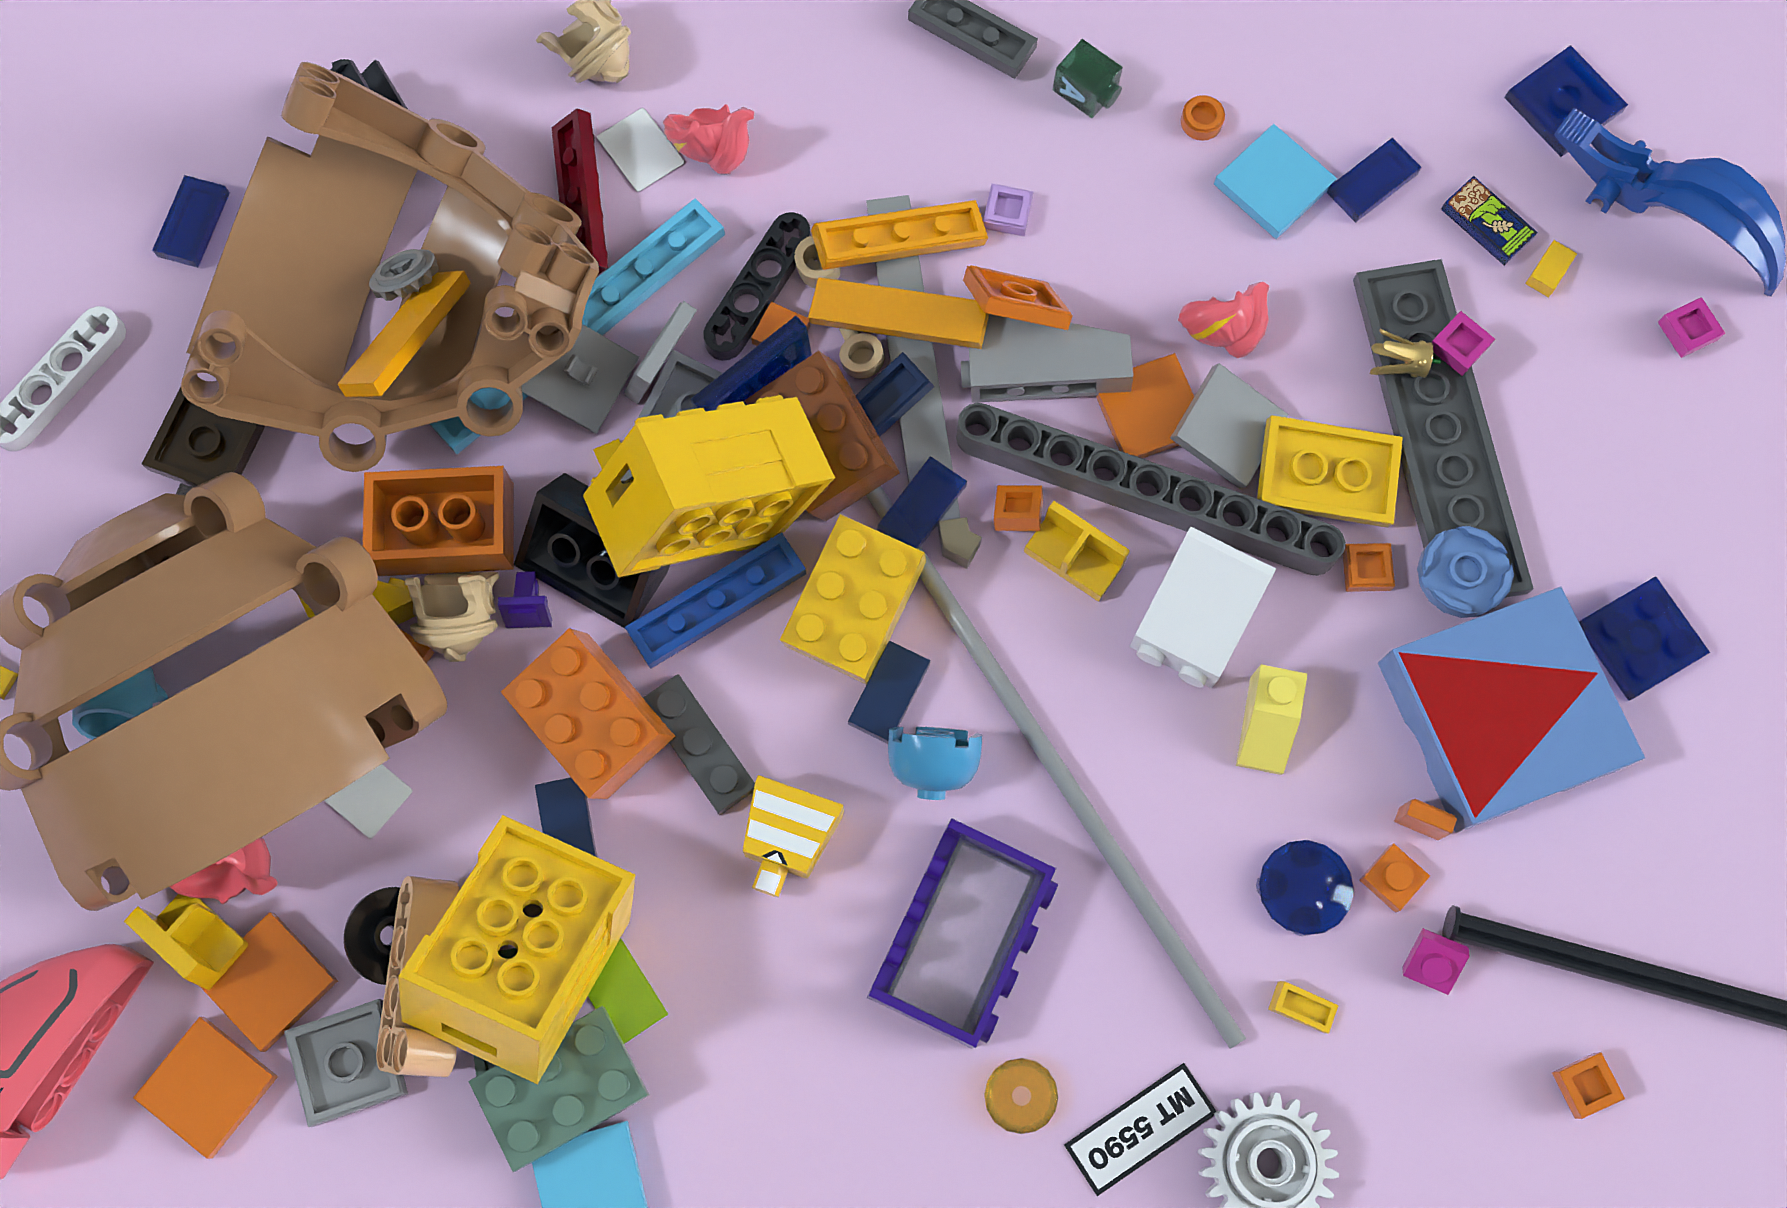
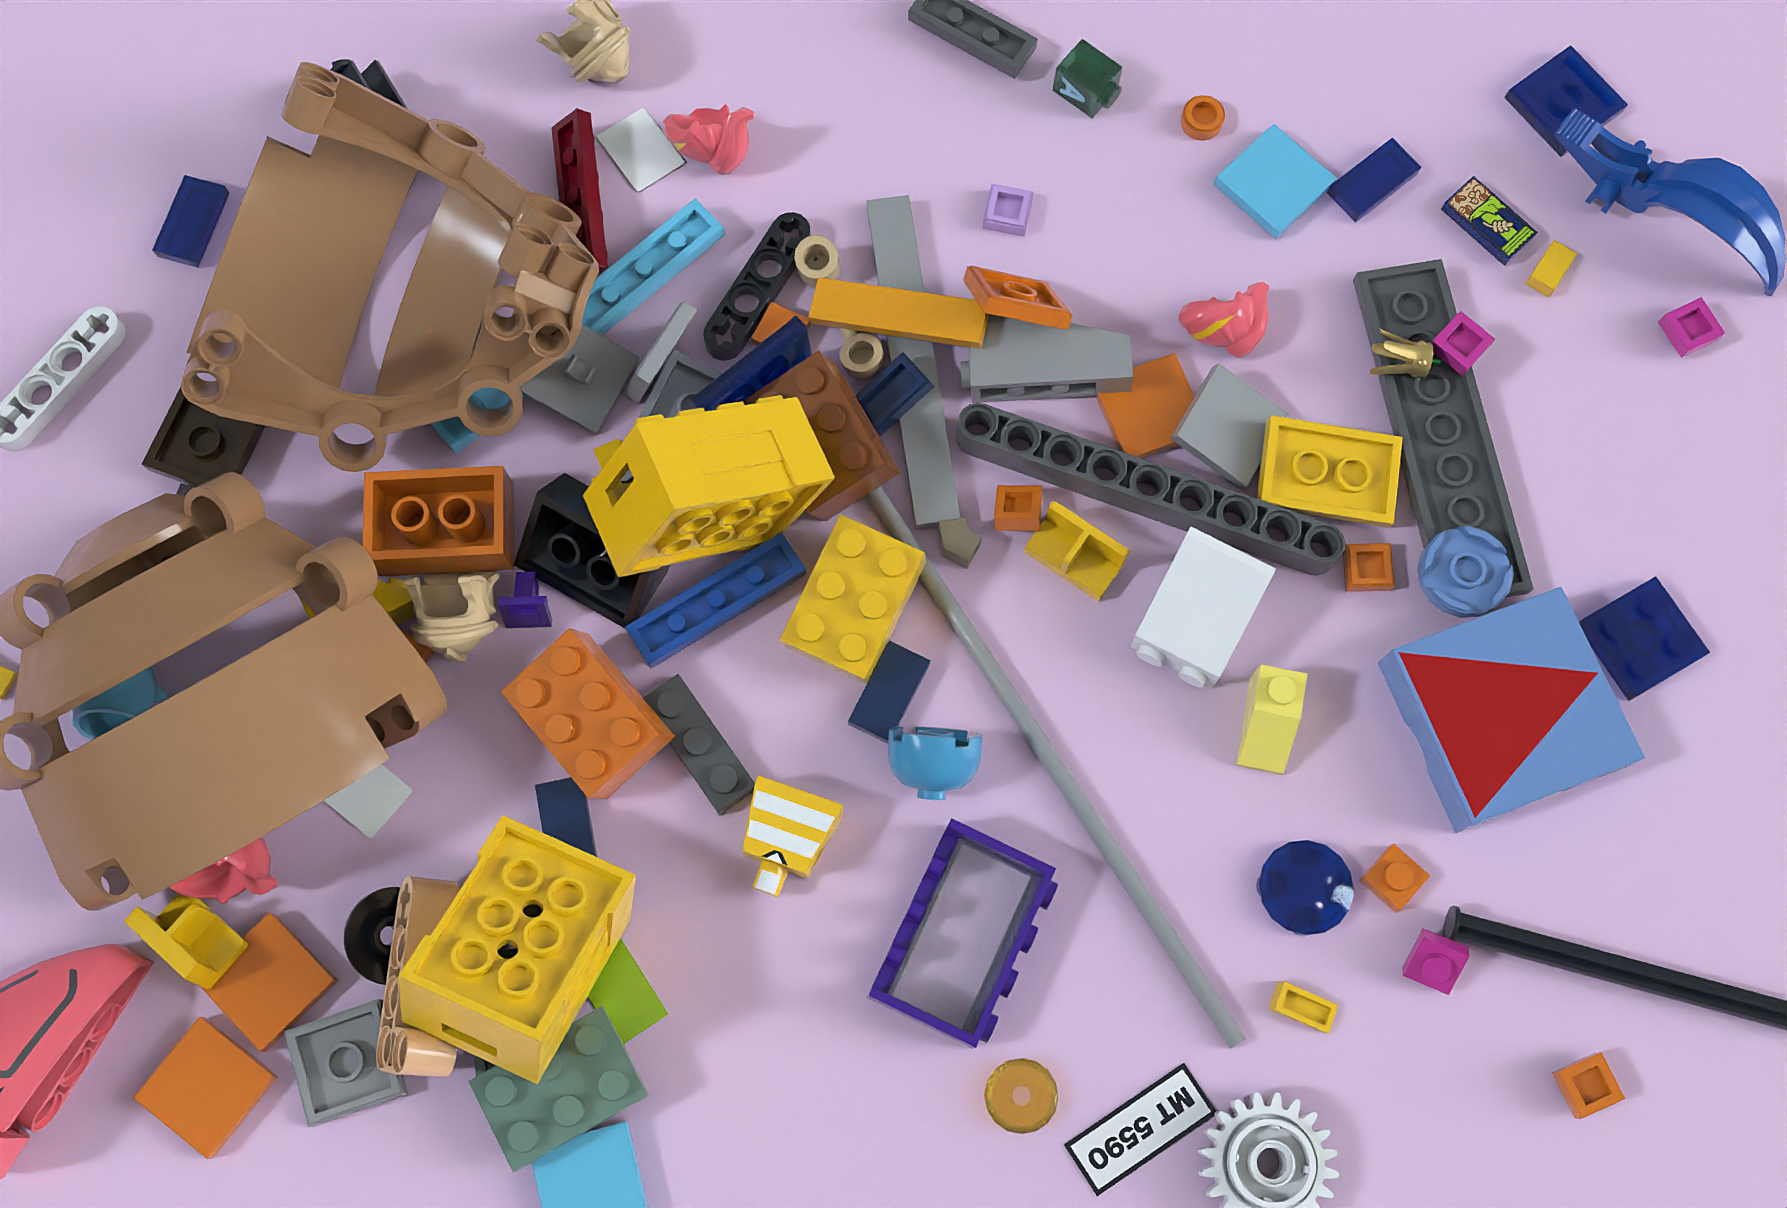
light orange tile [337,271,471,397] -> none
light grey gear [369,249,439,301] -> none
light orange tile [811,200,988,270] -> none
clear blue tile [877,456,967,550] -> none
orange tile [1394,798,1457,840] -> none

